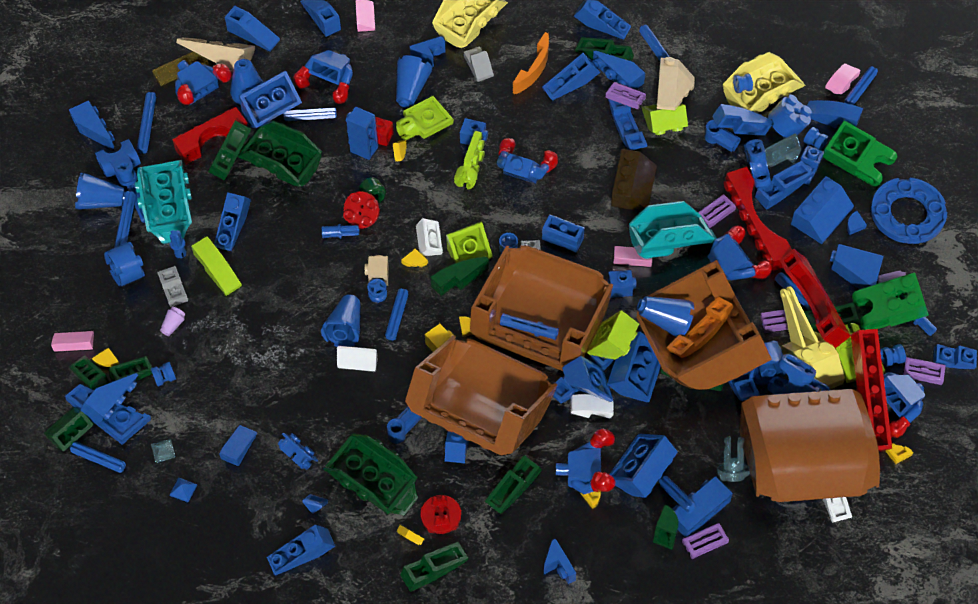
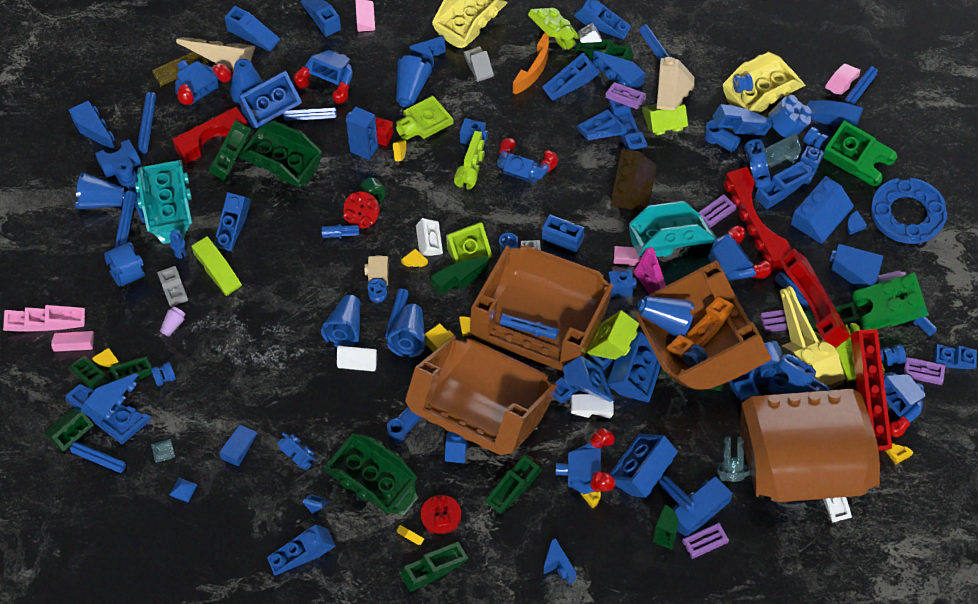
none -> bright pink slope [3,305,85,331]
none -> blue cone [387,304,426,357]
none -> lime plate [528,8,579,50]
none -> white slope [578,23,602,43]
none -> blue wing [578,110,627,140]
none -> dark pink wing [633,247,666,295]
none -> blue wheel [682,345,708,368]

